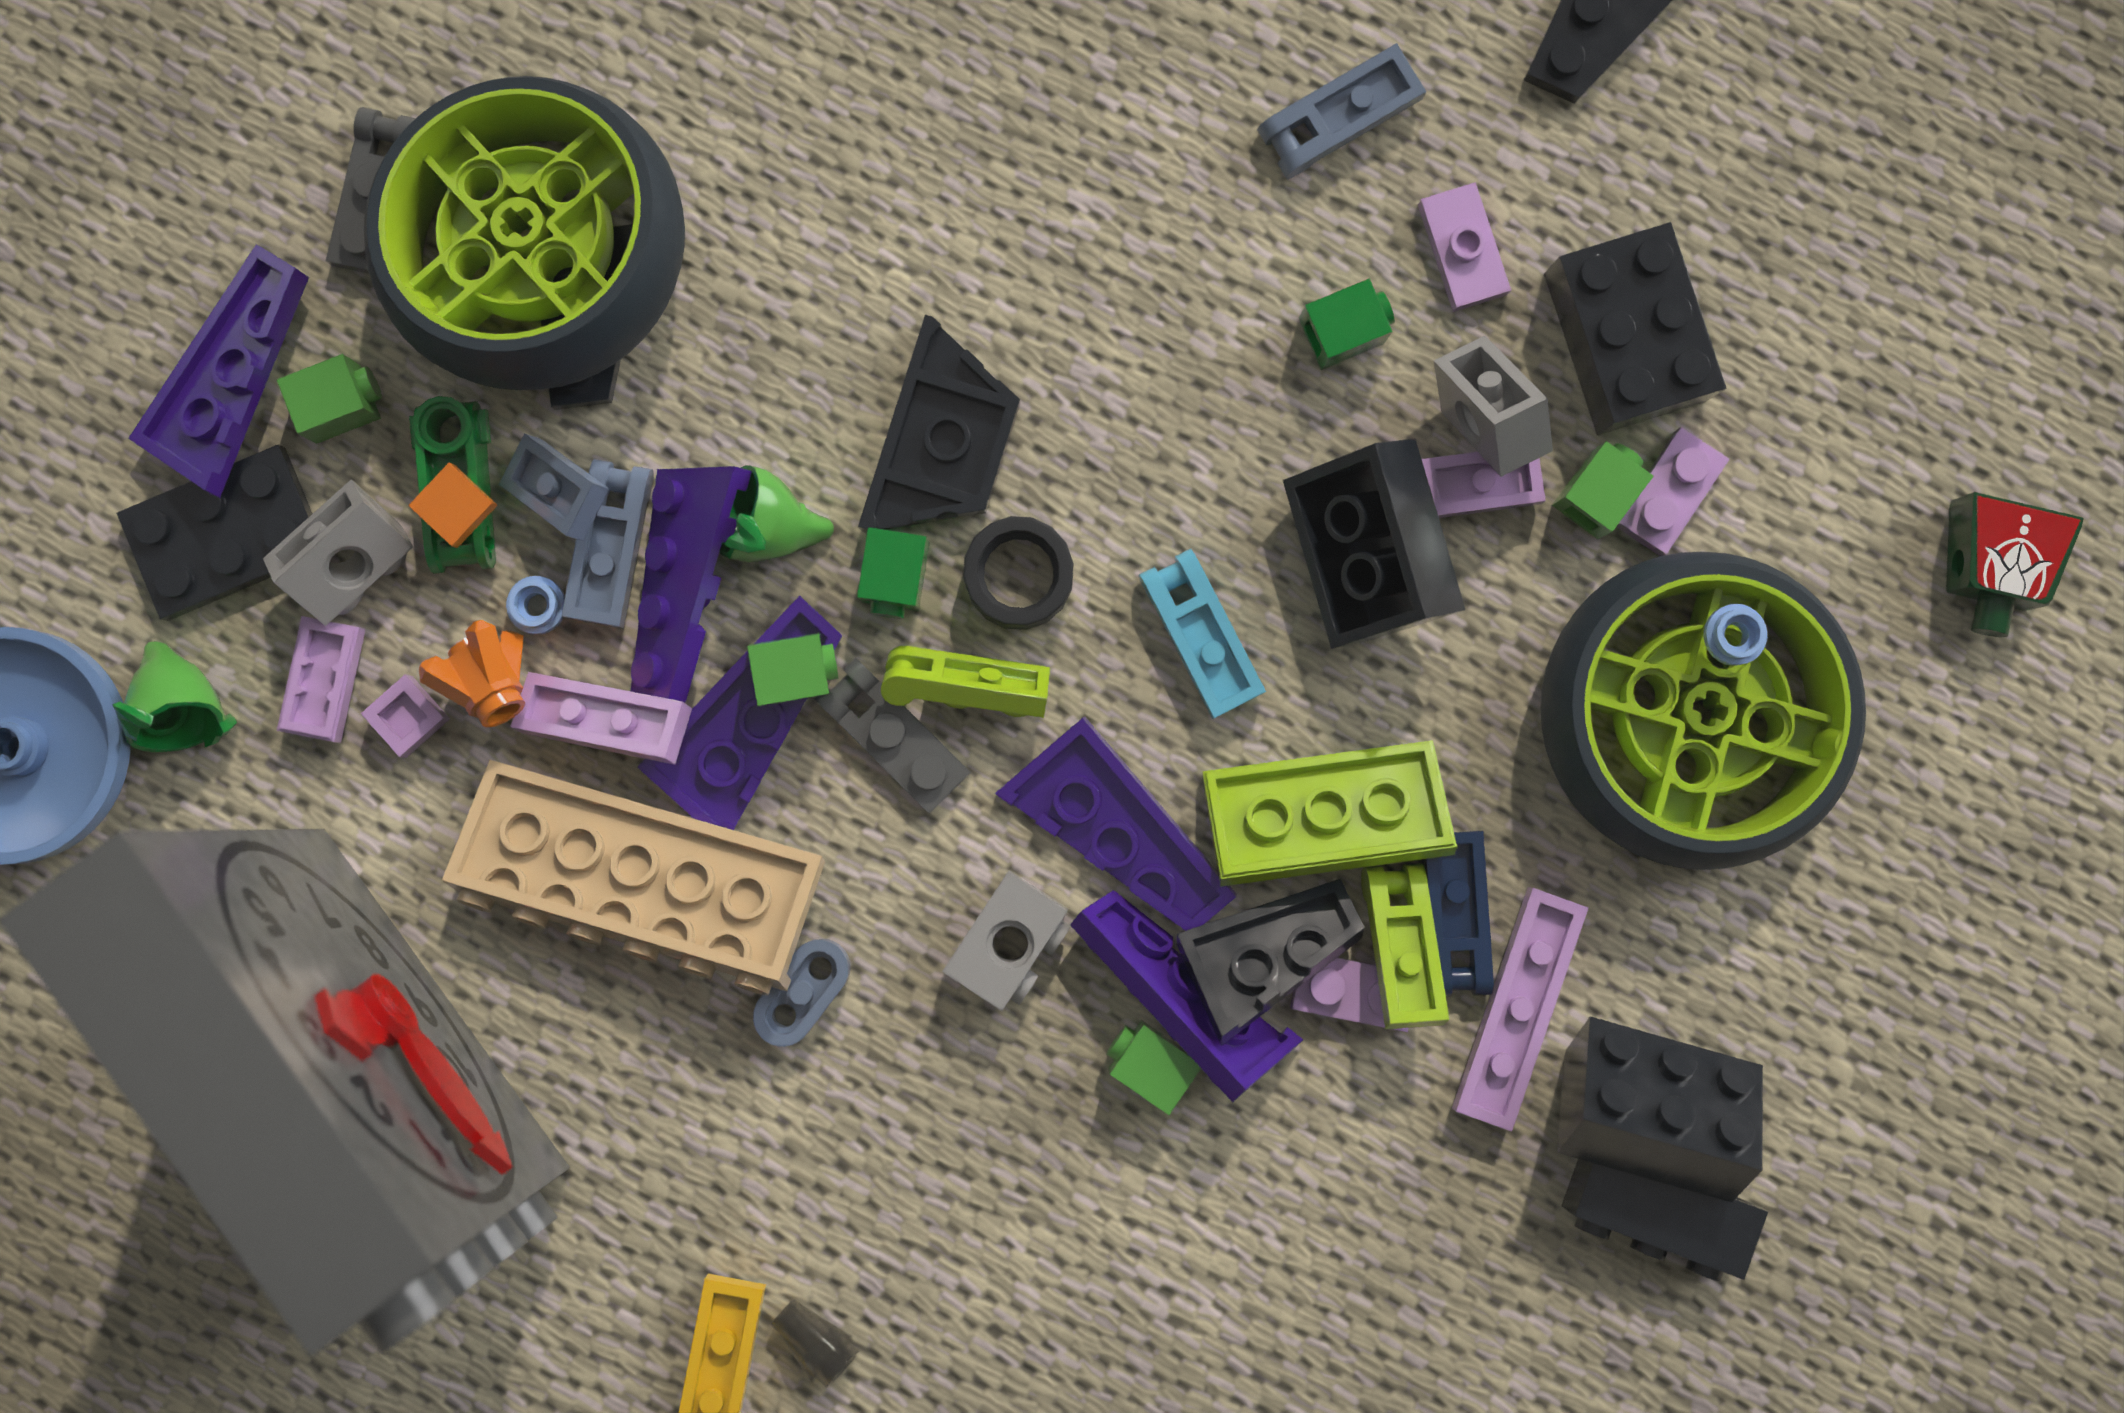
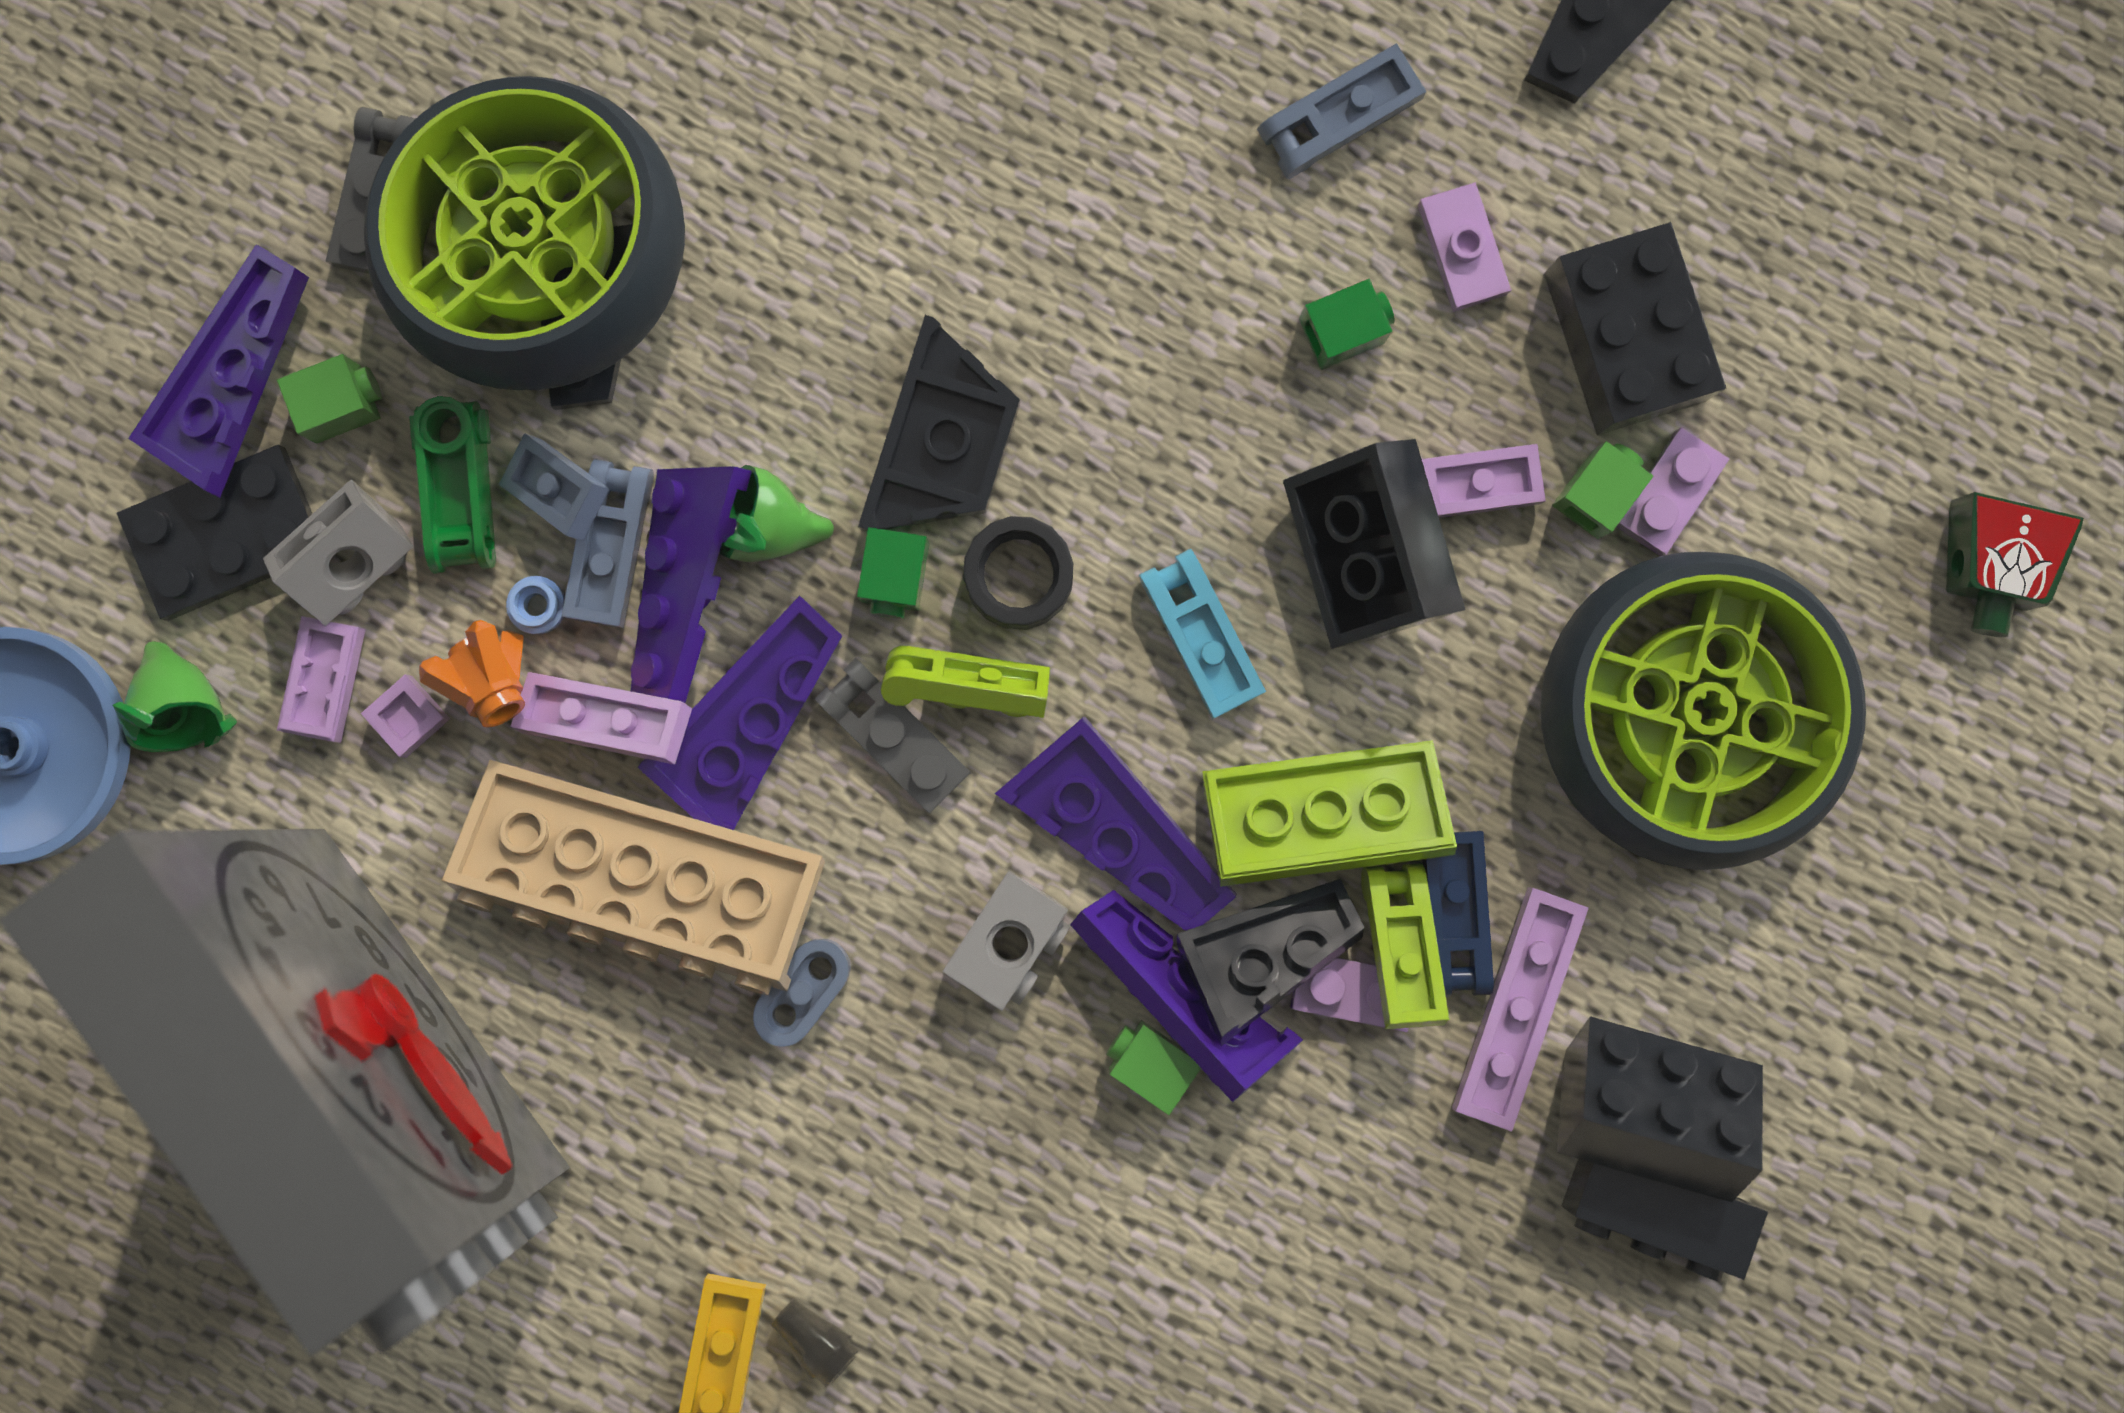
orange tile [408,462,498,548] -> none
bright green brick [747,633,839,706] -> none
light grey brick [1434,336,1553,477] -> none
light blue plate [1704,604,1767,665] -> none

